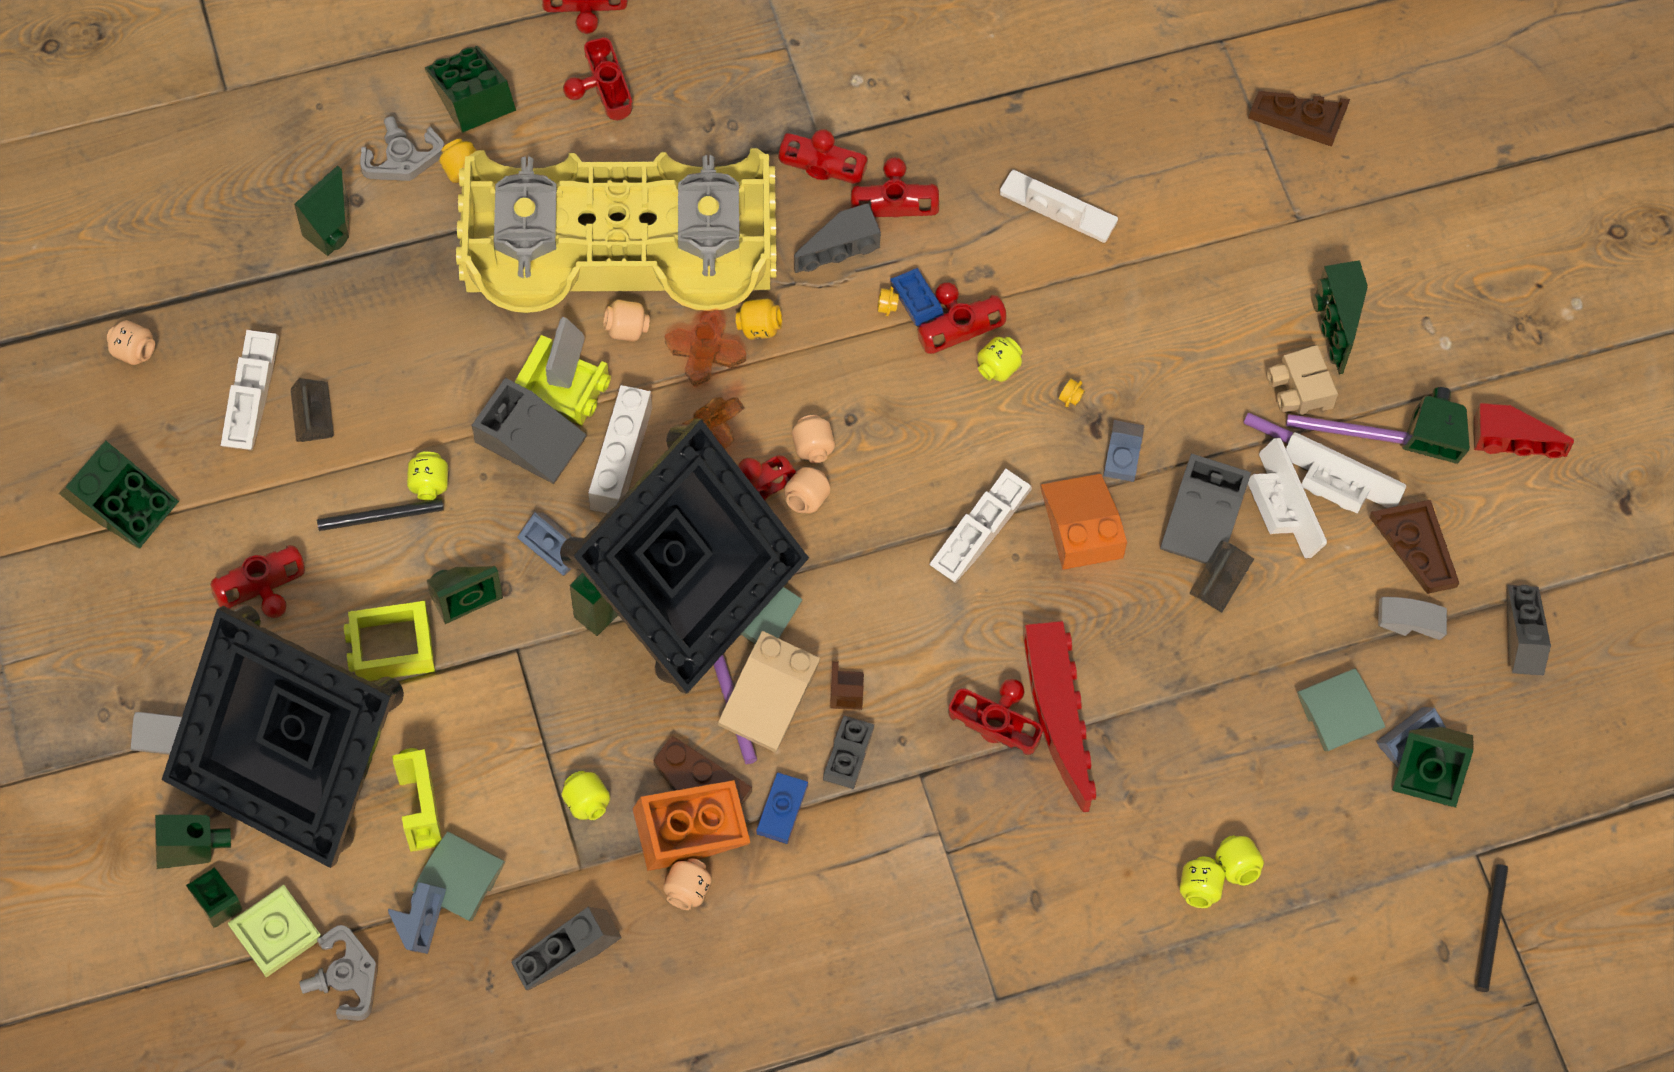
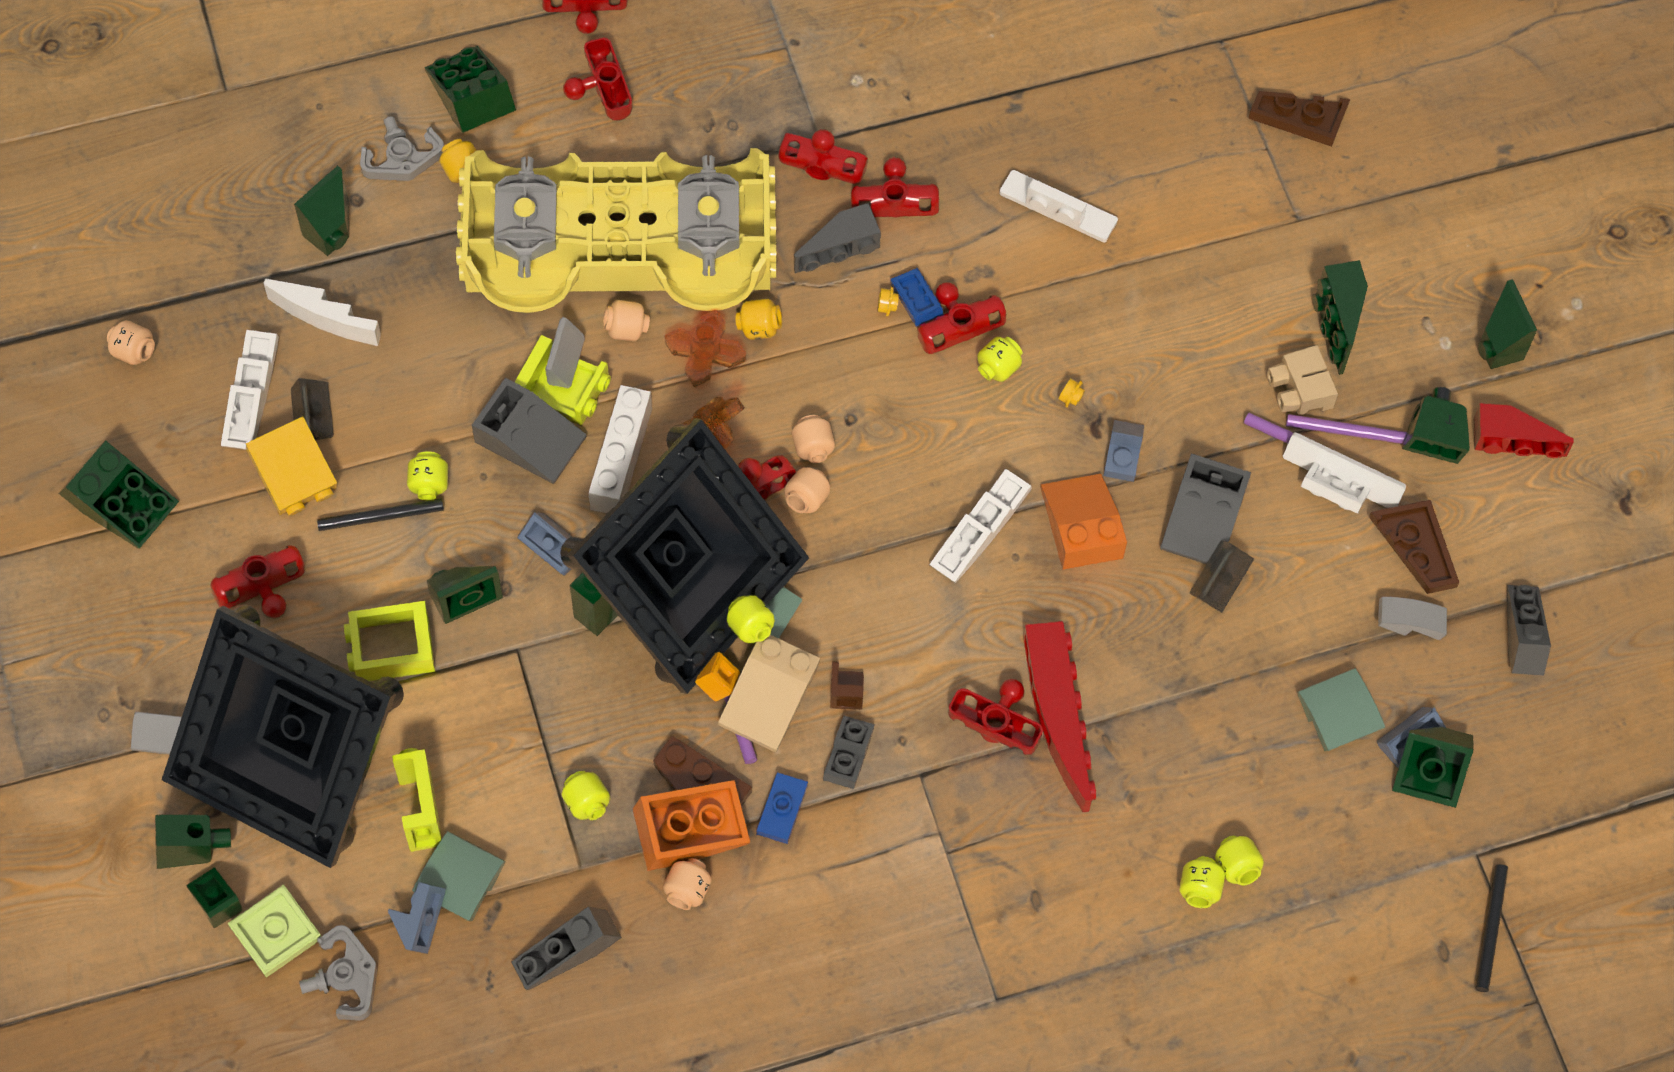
white bracket [1248,438,1327,558] -> none
none -> yellow brick [246,417,337,516]
none -> white slope [264,279,381,346]
none -> light orange slope [695,651,740,701]
none -> neon yellow head [727,595,775,643]
none -> dark green slope [1478,279,1537,369]

